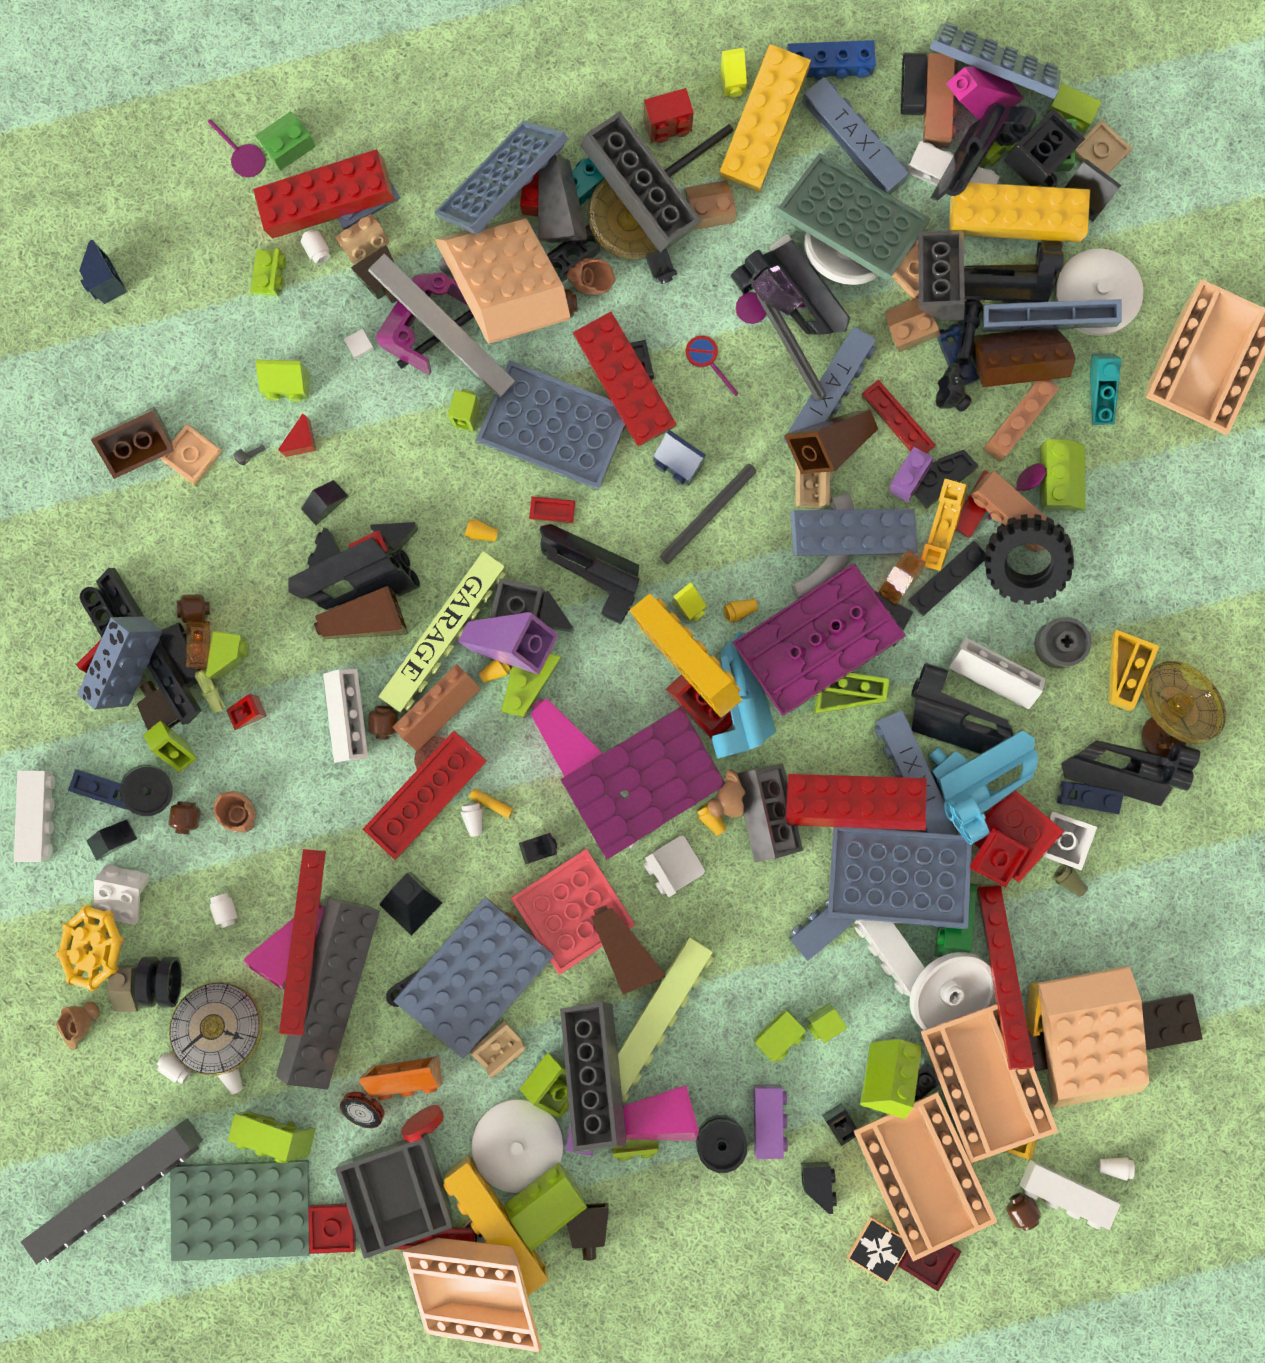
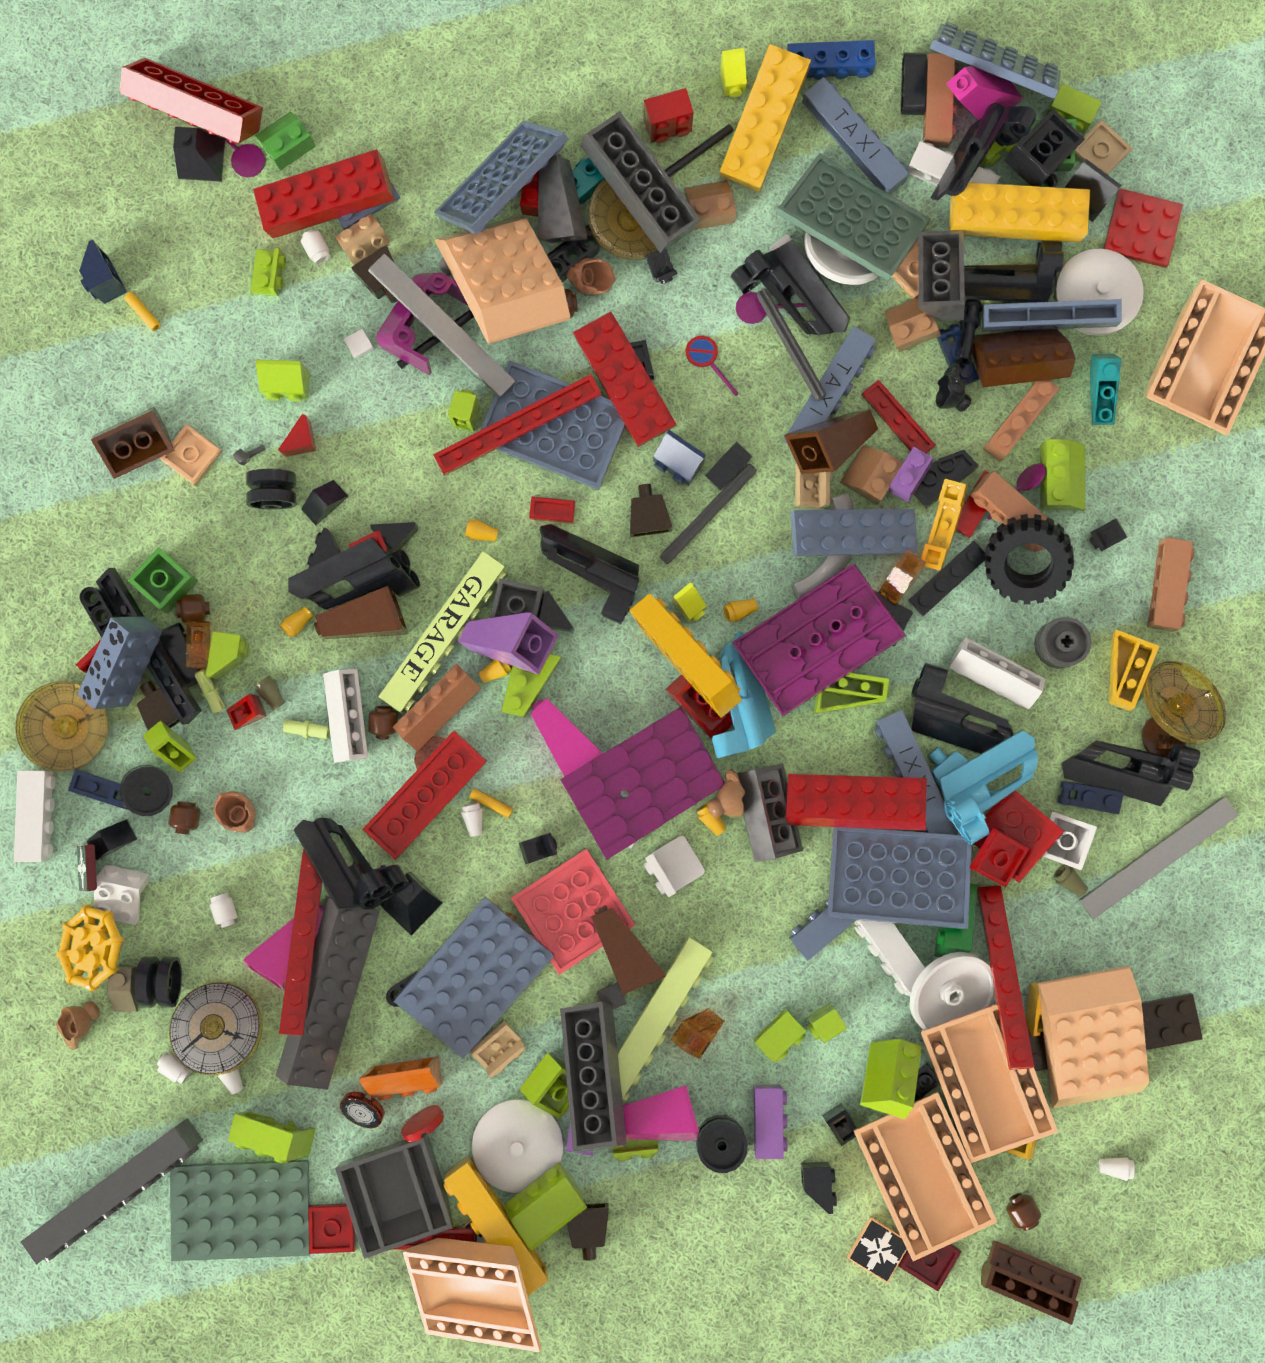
clear purple slope [751,266,804,315] -> none
white brick [1019,1159,1121,1230] -> none
none -> clear yellow dish [15,681,109,772]
none -> tile [77,844,97,891]
none -> brick [120,58,263,144]
none -> yellow piece [124,292,161,332]
none -> bright green brick [128,547,198,613]
none -> black slope [173,127,225,182]
none -> black wheel [246,469,297,510]
none -> olive cone [254,675,285,710]
none -> yellow cone [279,606,313,638]
none -> yellowish green pin [283,719,330,740]
none -> black panel [293,818,409,910]
none -> red plate [433,374,602,476]
none -> dark grey tile [597,982,626,1010]
none -> dark brown torso [630,484,672,537]
none -> clear orange slope [671,1008,725,1059]
none -> black slope [705,441,753,491]
none -> medium nougat slope [840,445,903,505]
none -> reddish brown brick [981,1241,1082,1325]
none -> light grey tile [1079,797,1239,919]
none -> black bracket [1090,518,1128,551]
none -> red plate [1103,188,1183,268]
none -> nougat brick [1147,537,1194,632]

